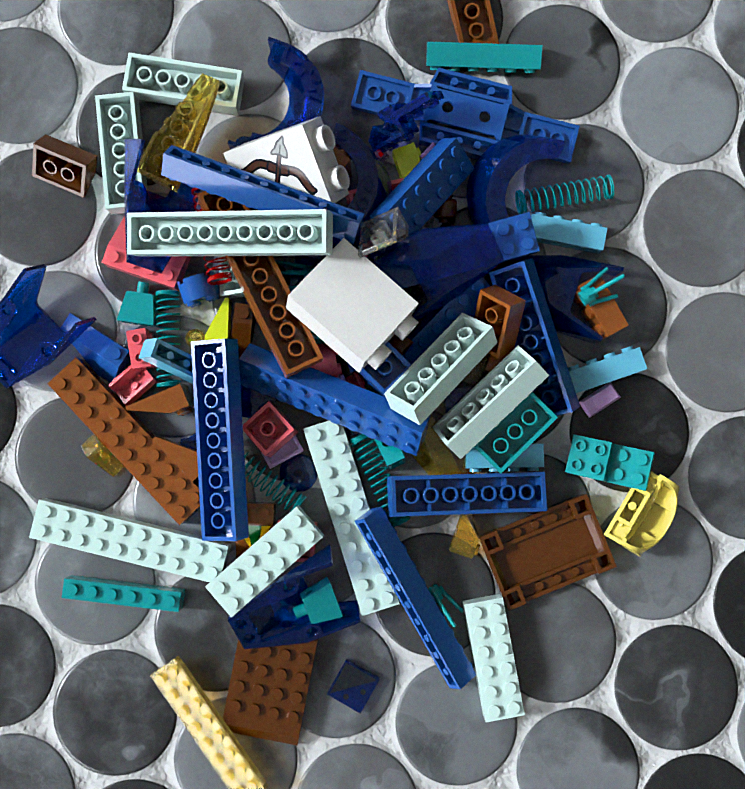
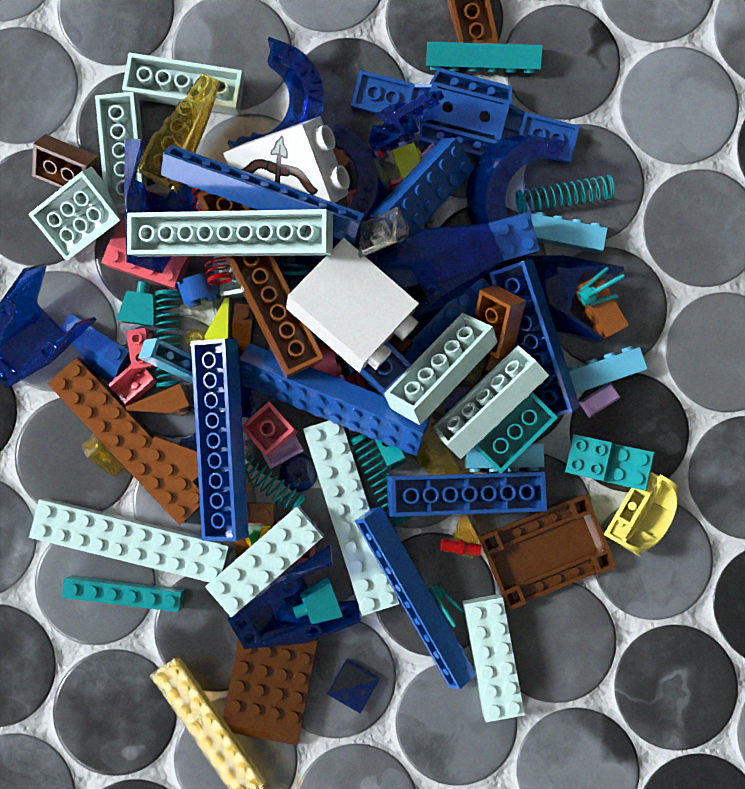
reddish brown head [432,195,457,223] -> none
none -> light aqua slope [28,167,122,261]
none -> red pin [440,538,481,556]

